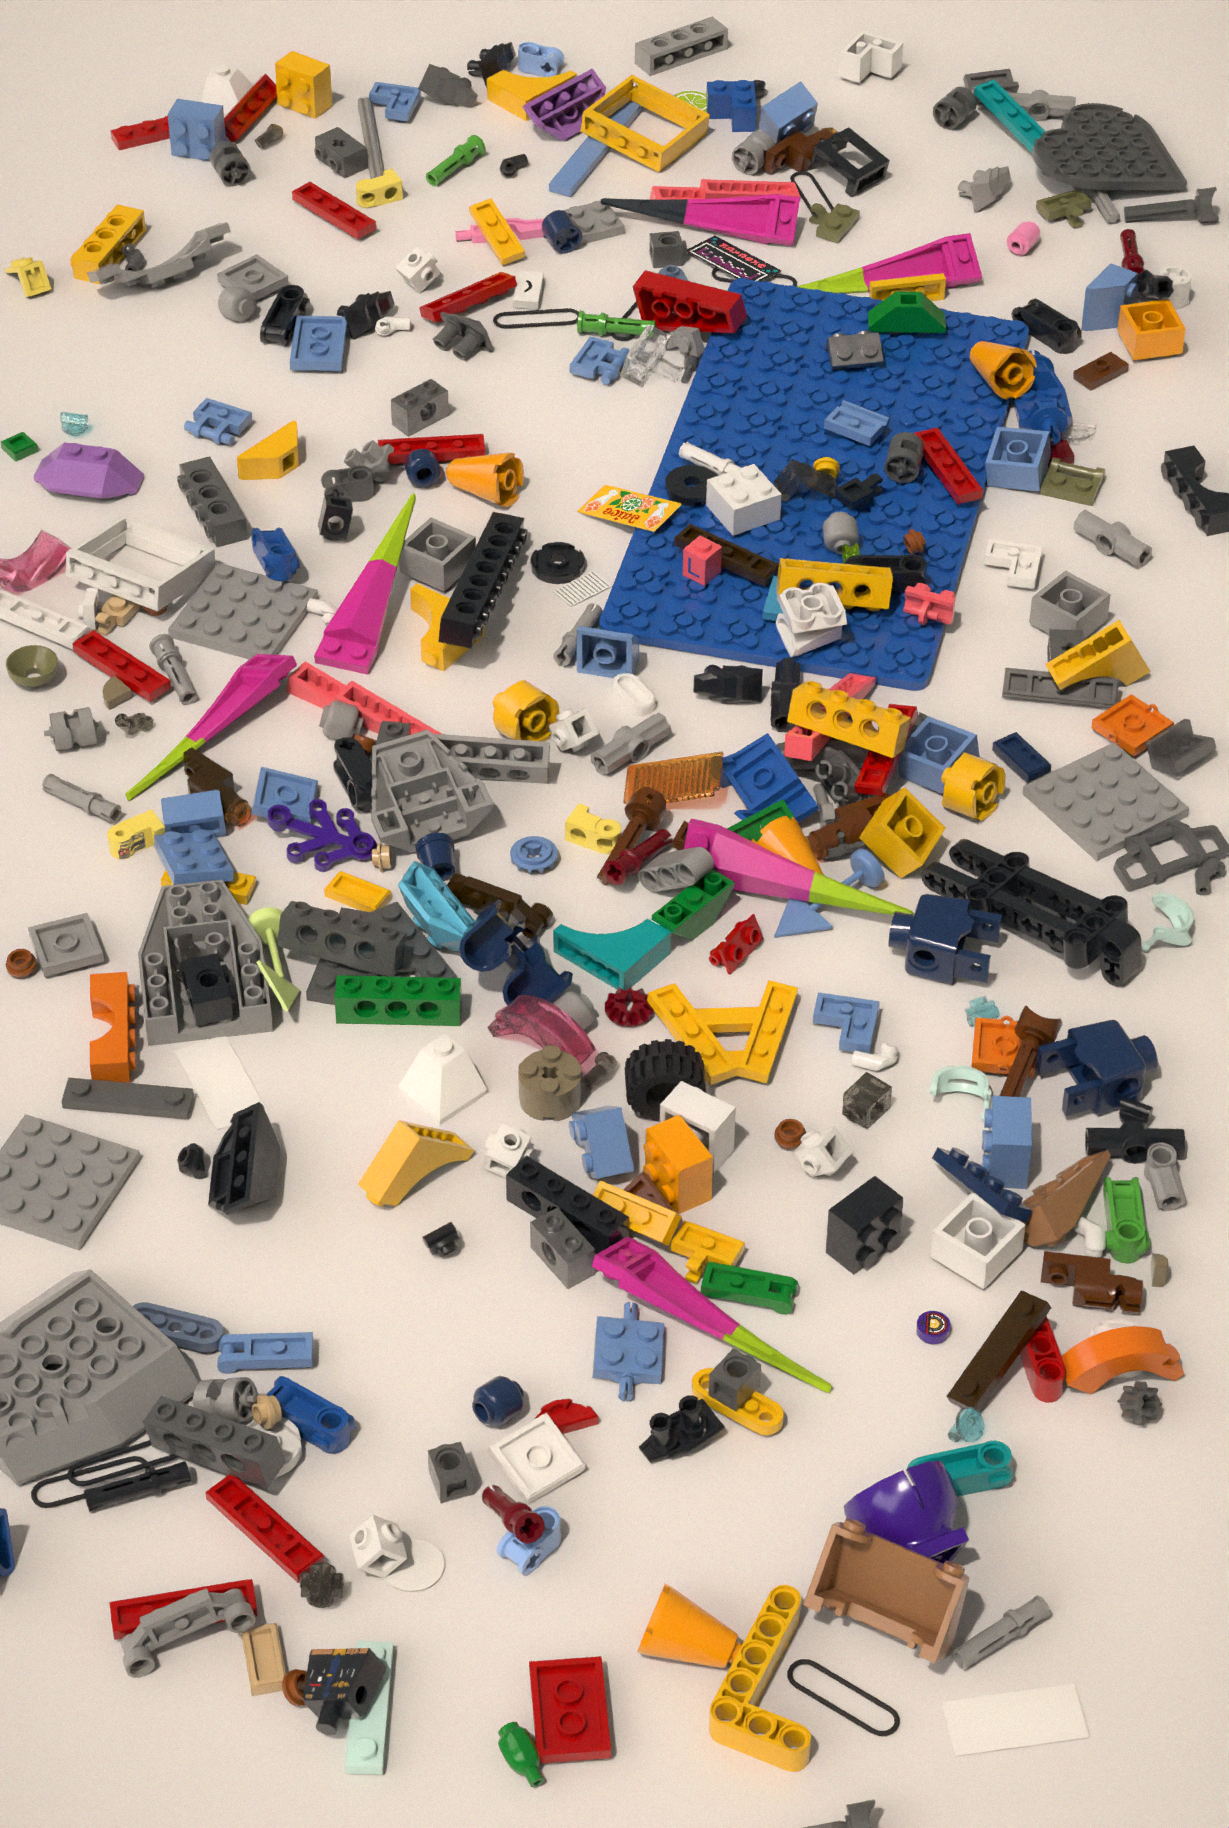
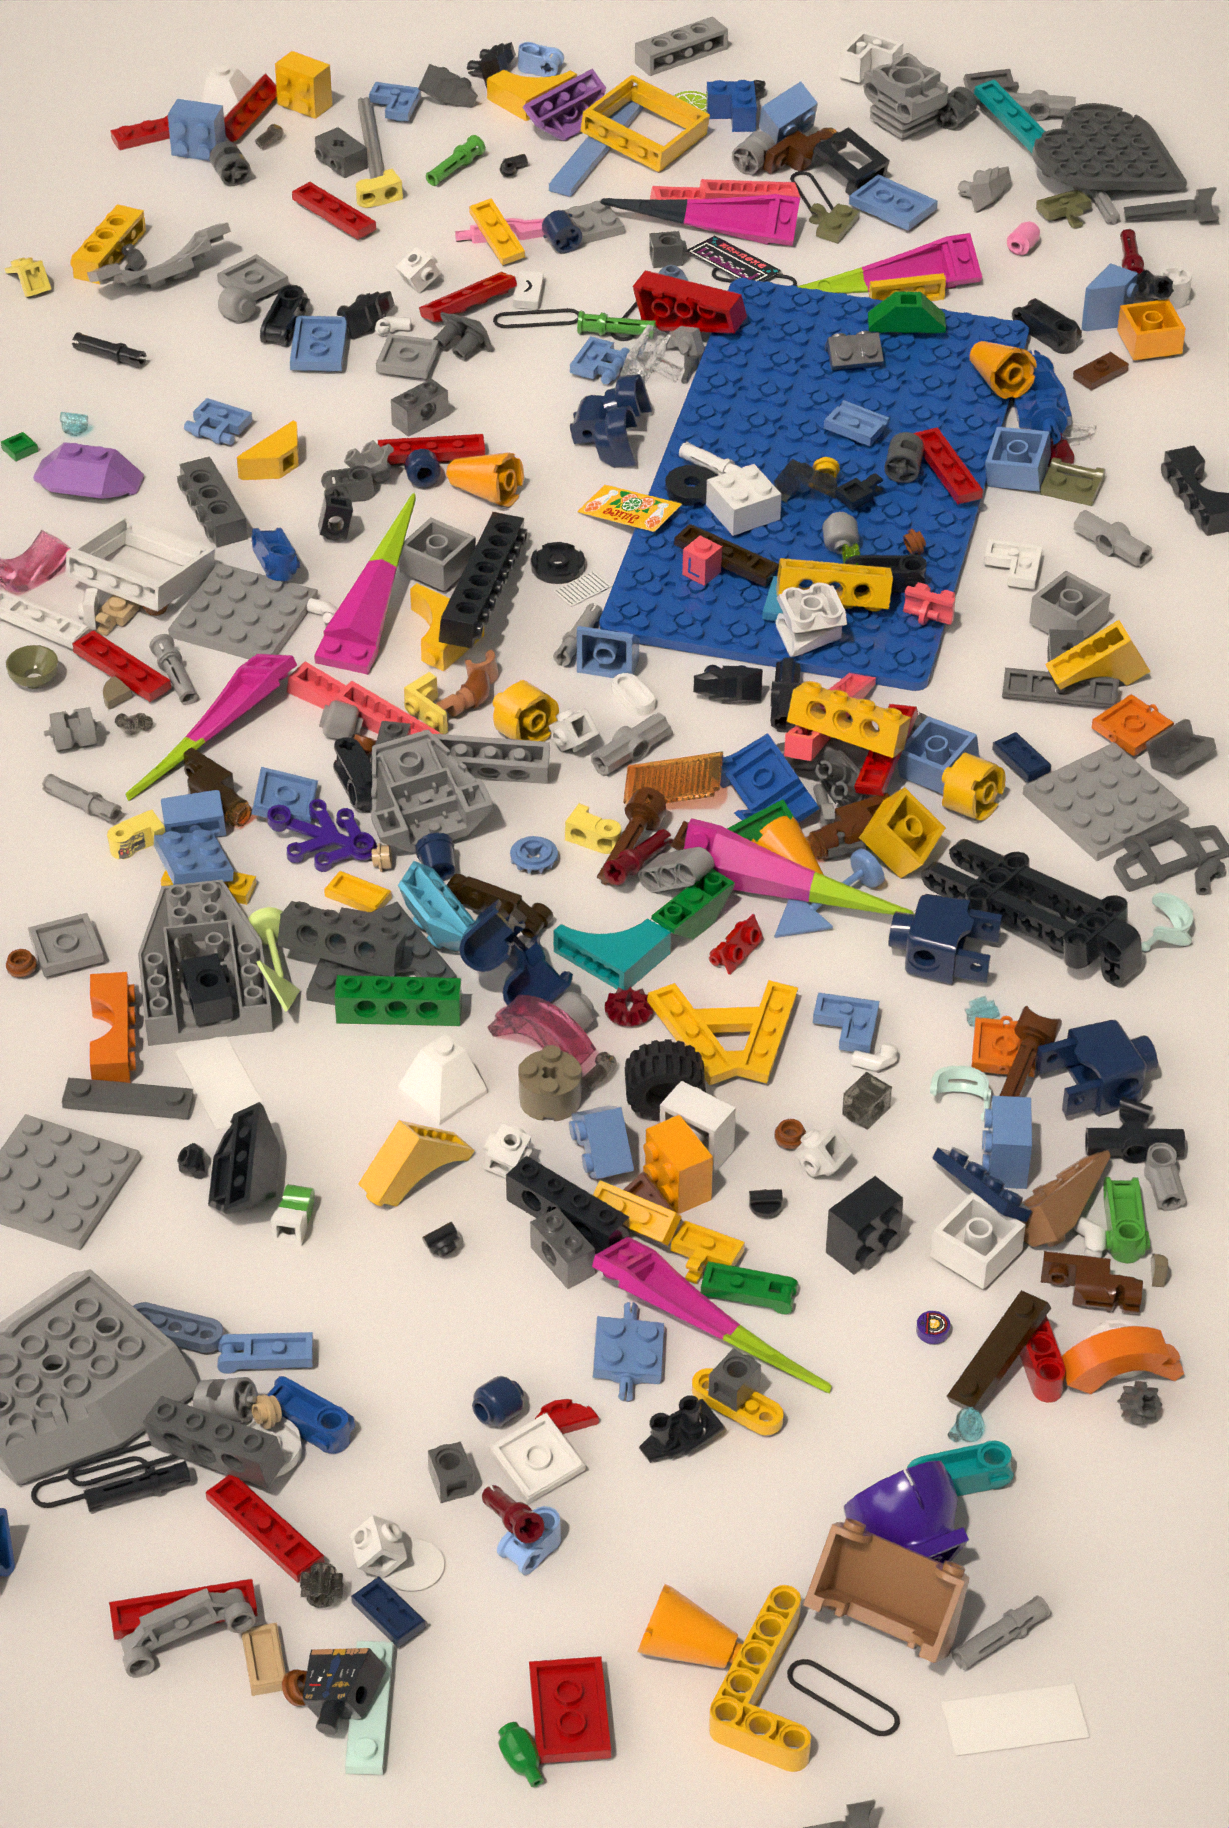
none -> black pin [72,332,147,368]
none -> leg [271,1184,315,1246]
none -> dark blue plate [351,1576,426,1648]
none -> light grey plate [376,334,439,379]
none -> light yellow bracket [404,672,448,734]
none -> nougat piece [436,650,499,717]
none -> dark blue piece [570,374,653,468]
none -> black plate [749,1189,783,1217]
none -> medium blue plate [849,175,938,231]
none -> light grey piece [863,53,948,139]

